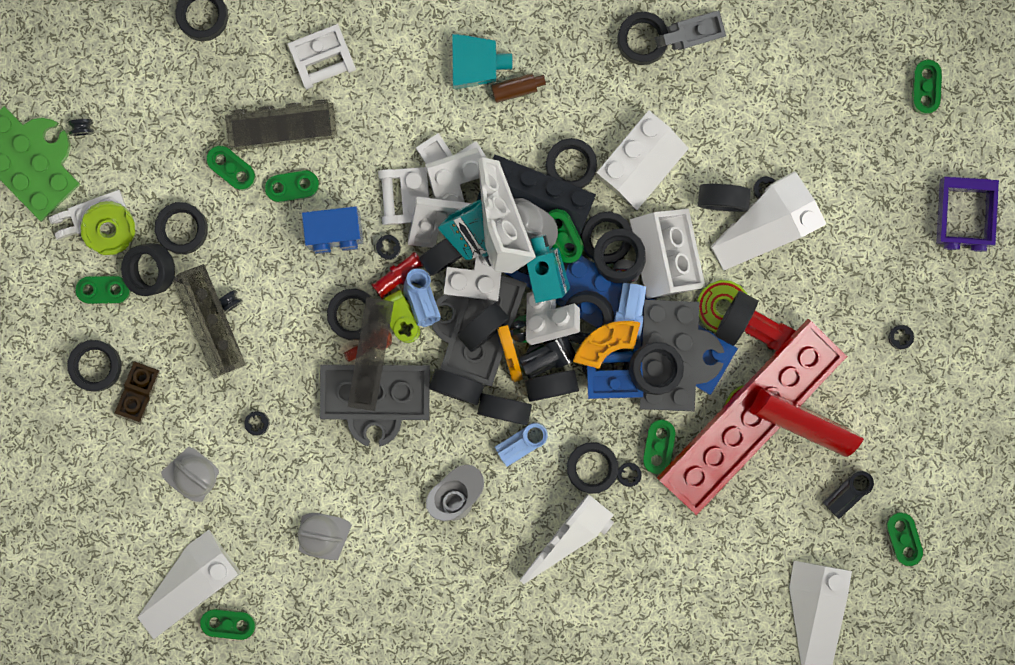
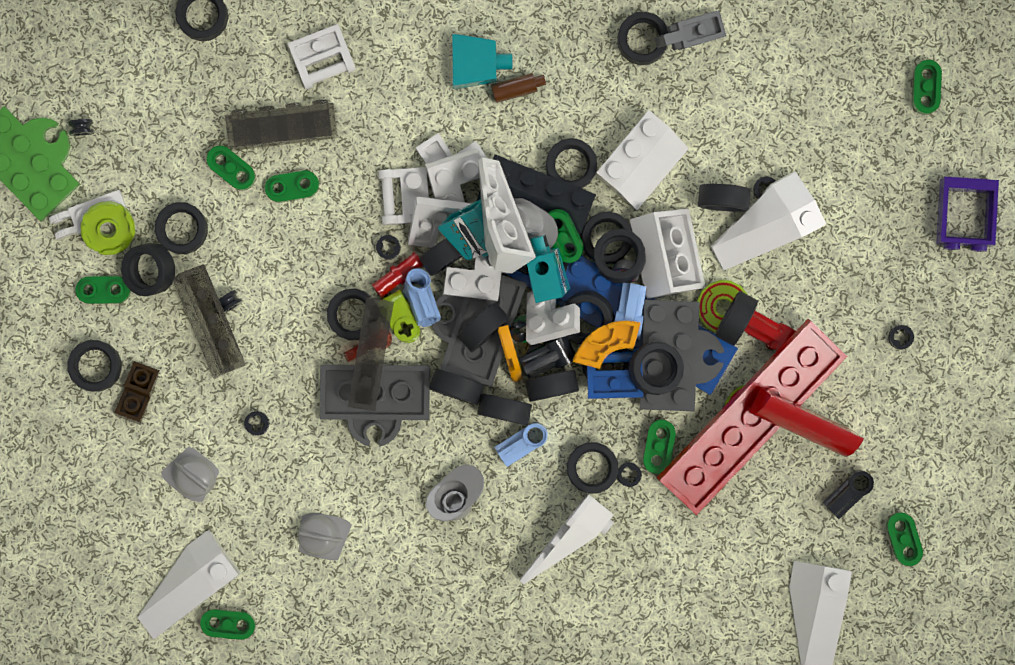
blue brick [302,206,364,254] -> none

